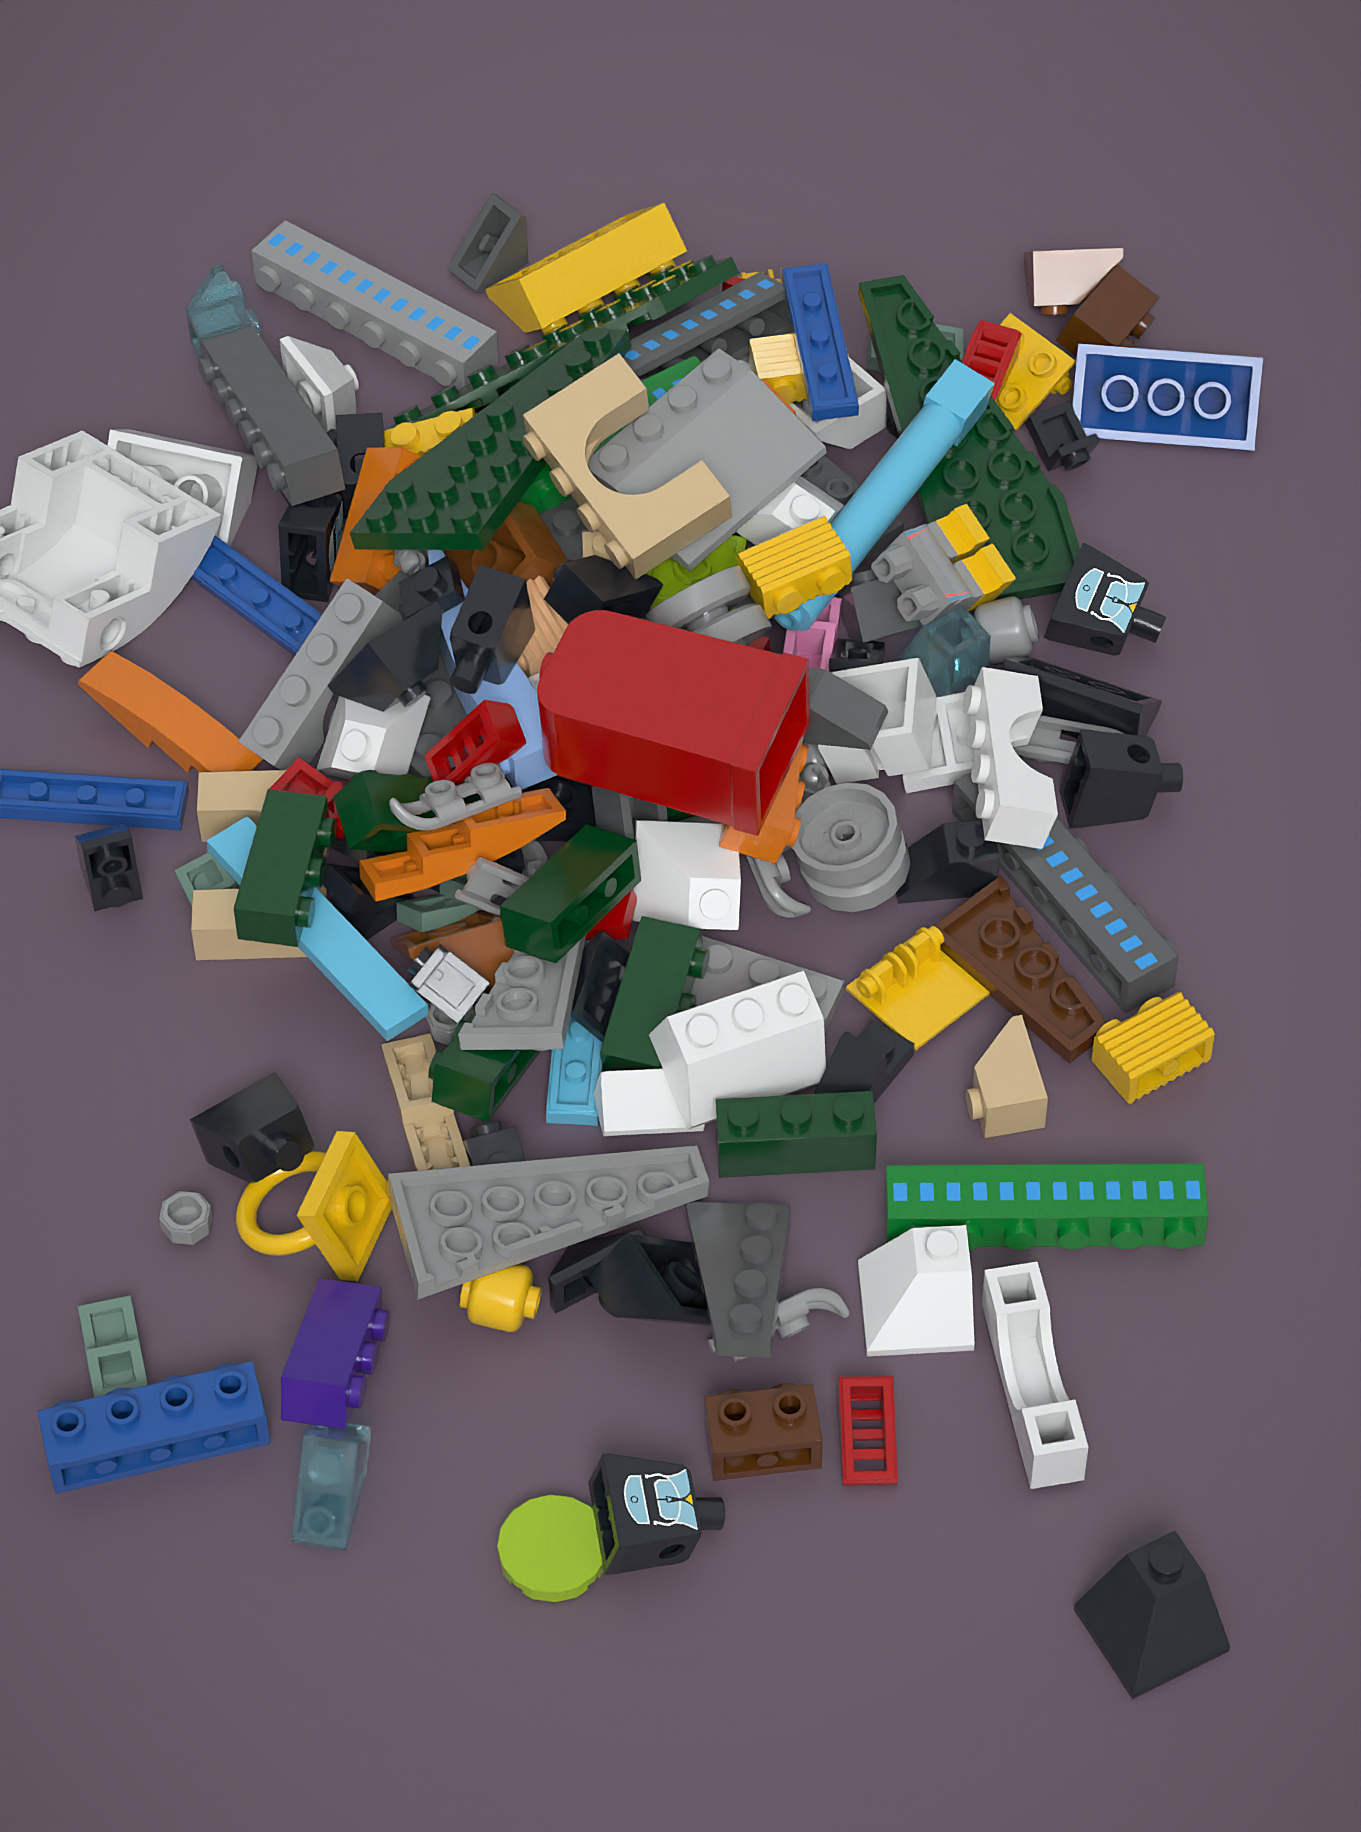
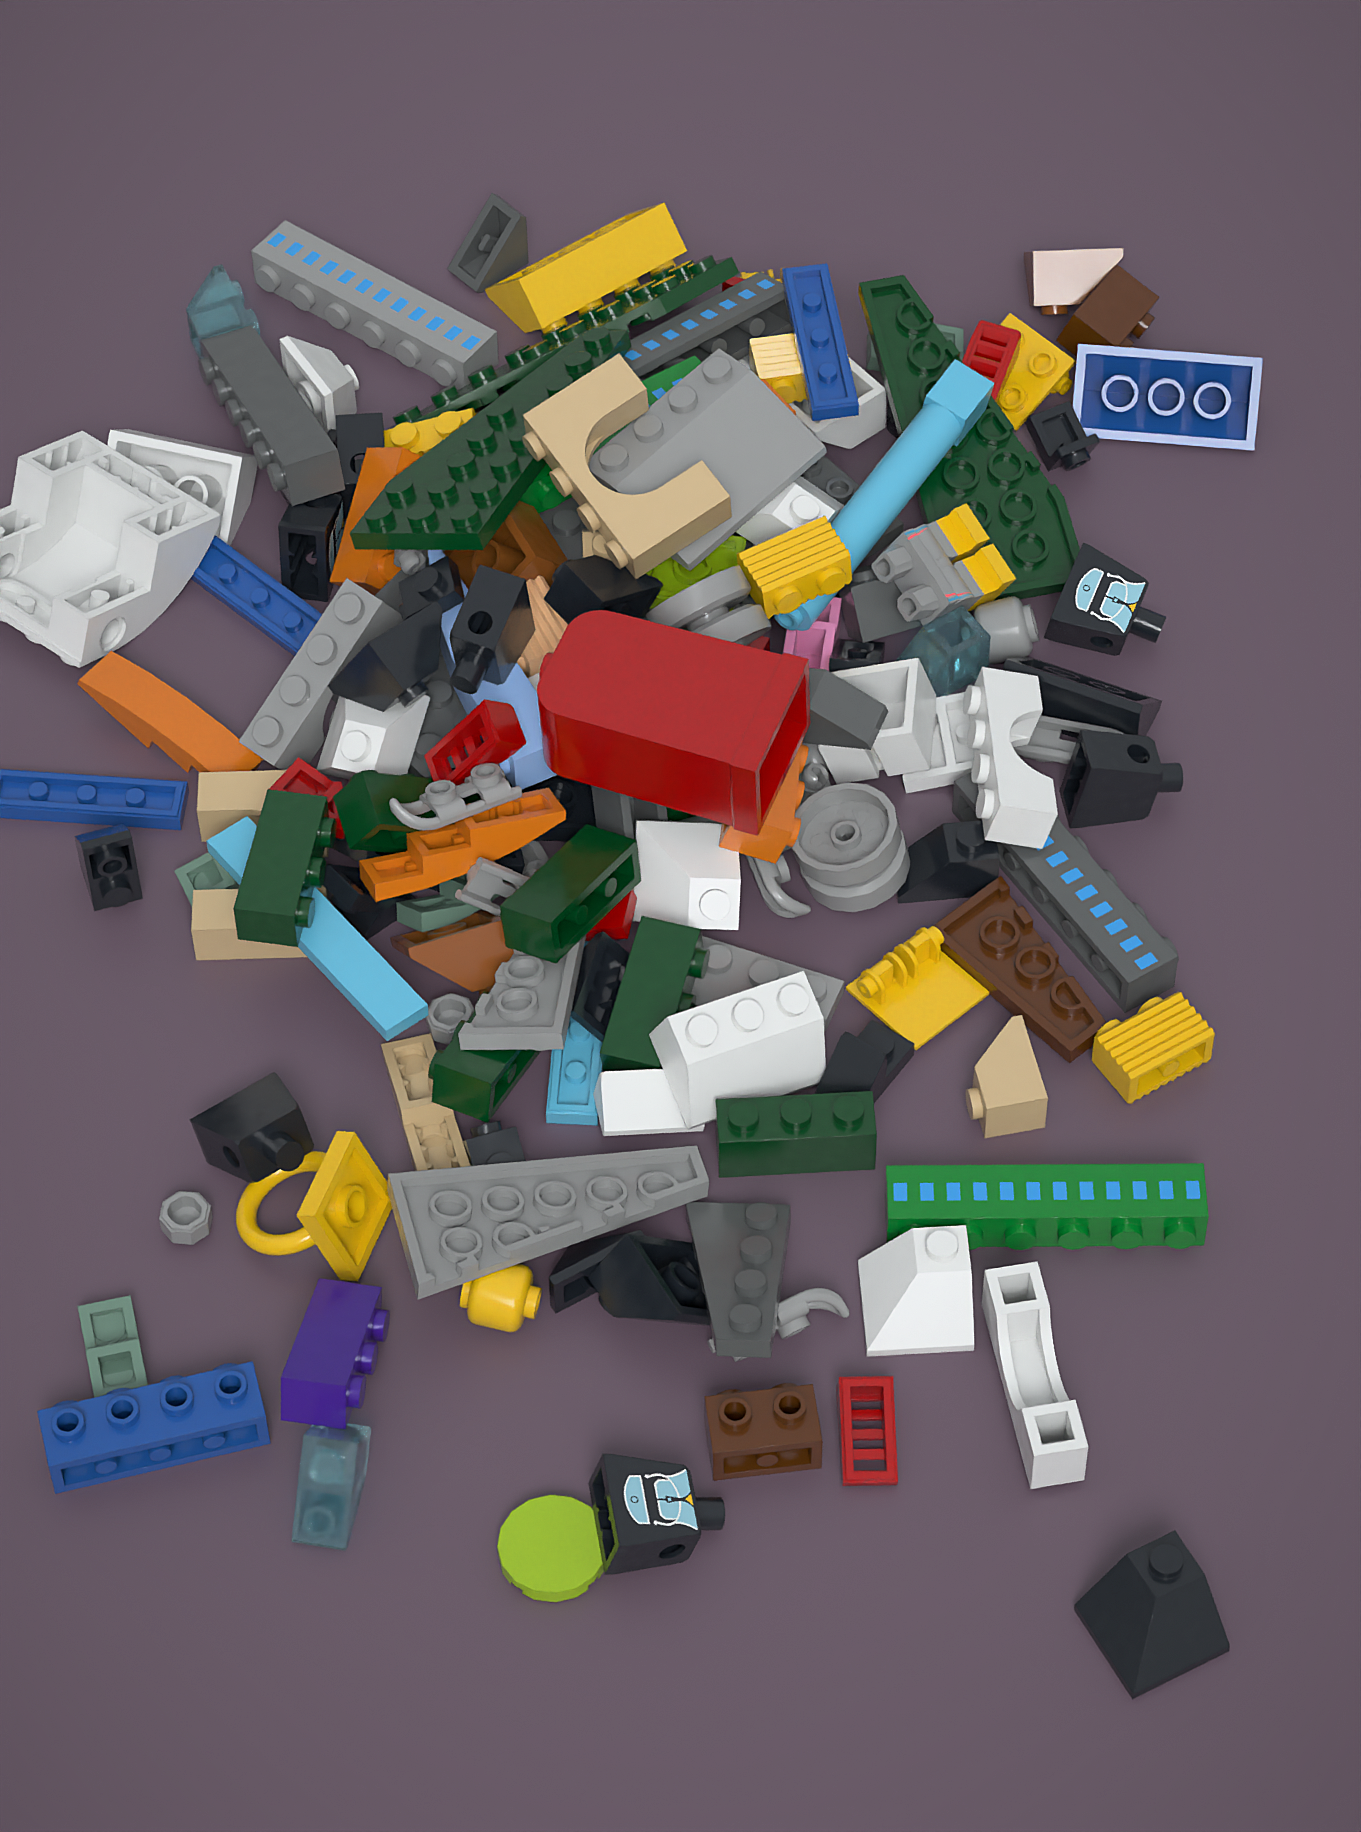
bracket [407,944,490,1023] -> none

